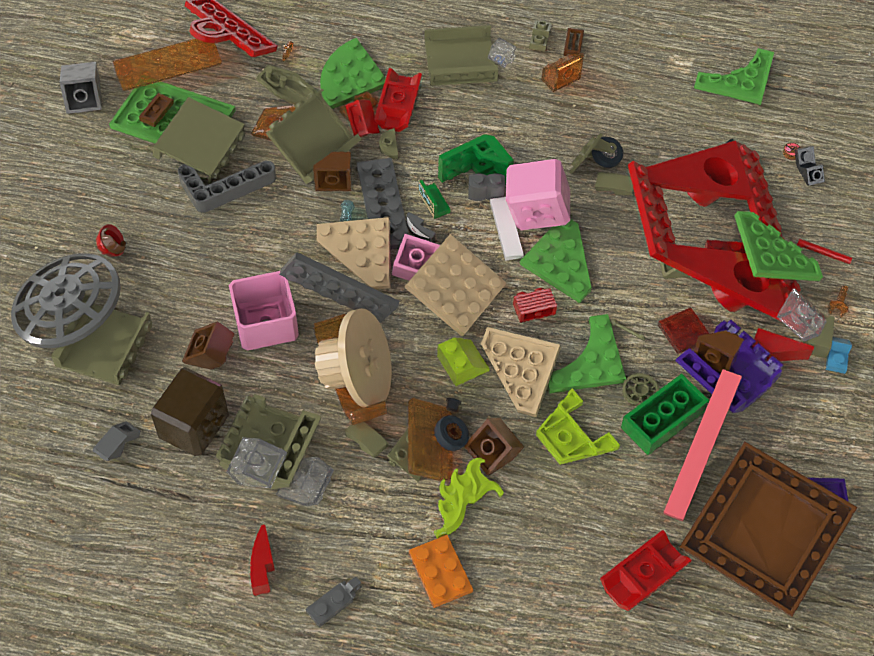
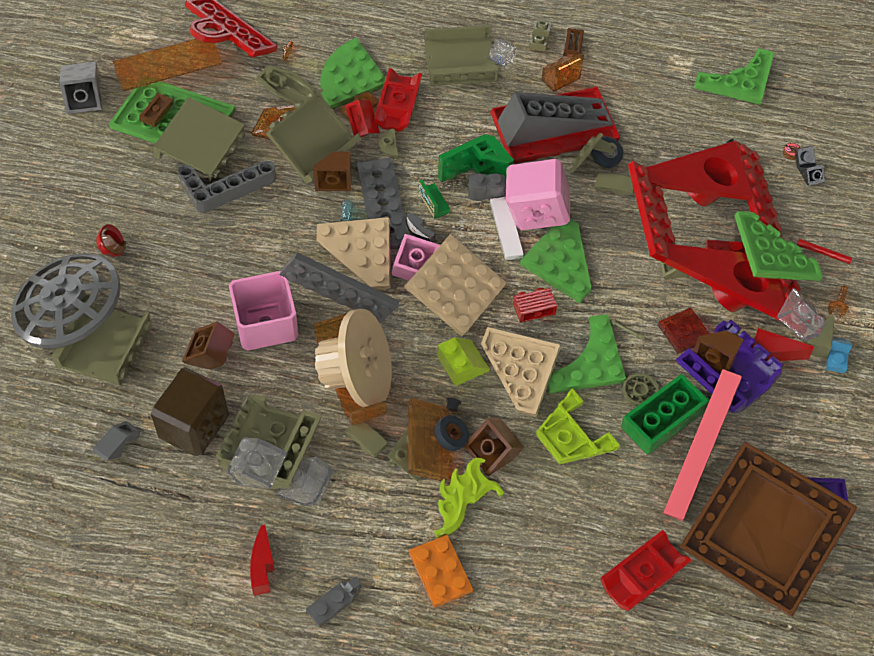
none -> dark grey piece [490,87,620,164]

